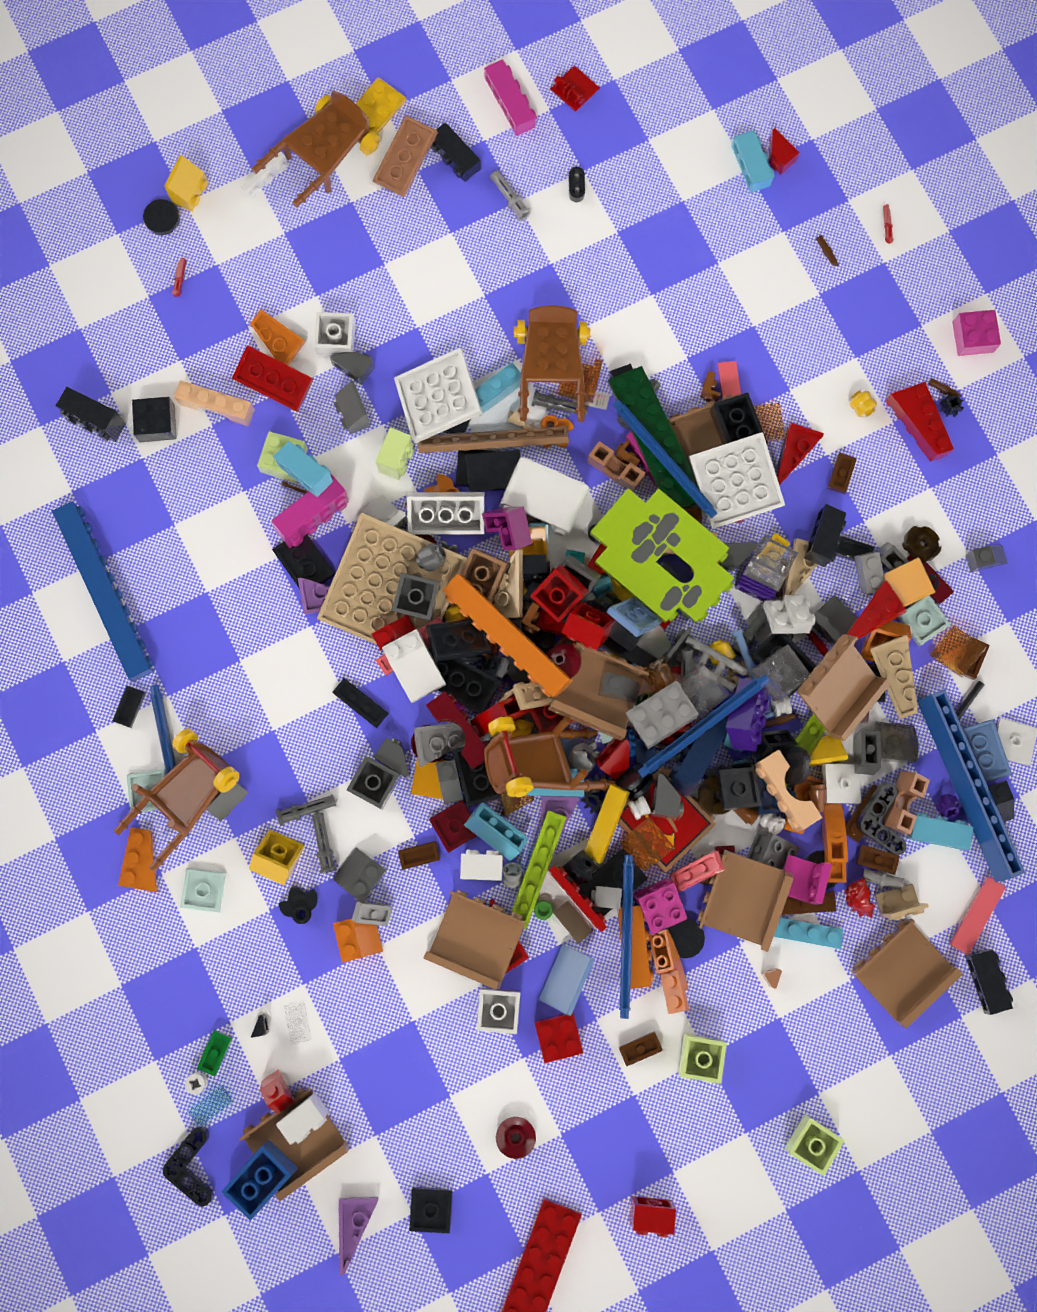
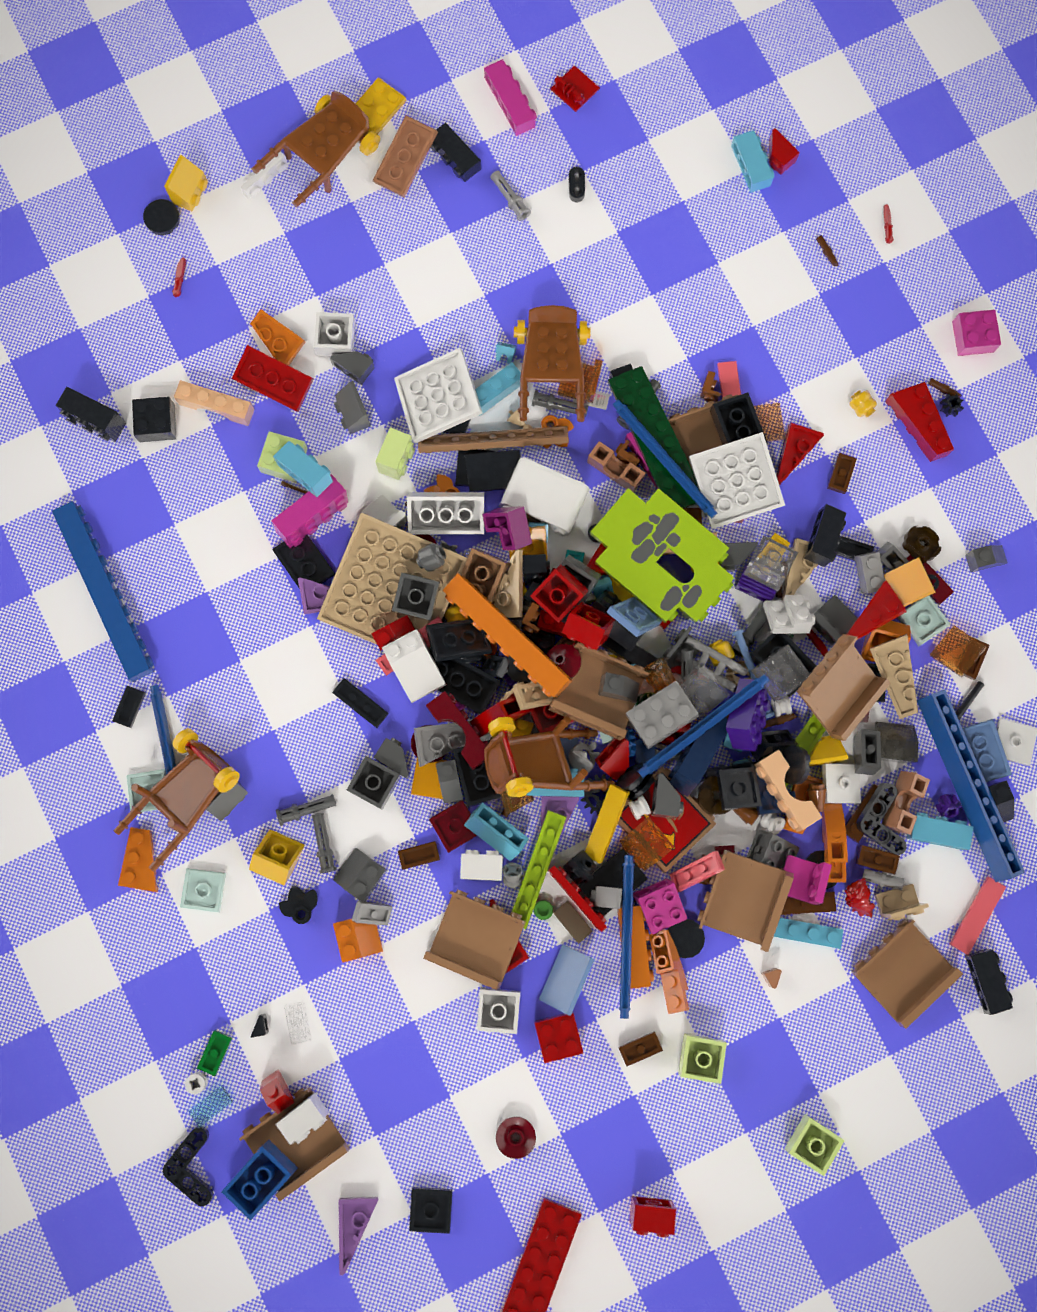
none -> medium azure tile [495,342,517,363]

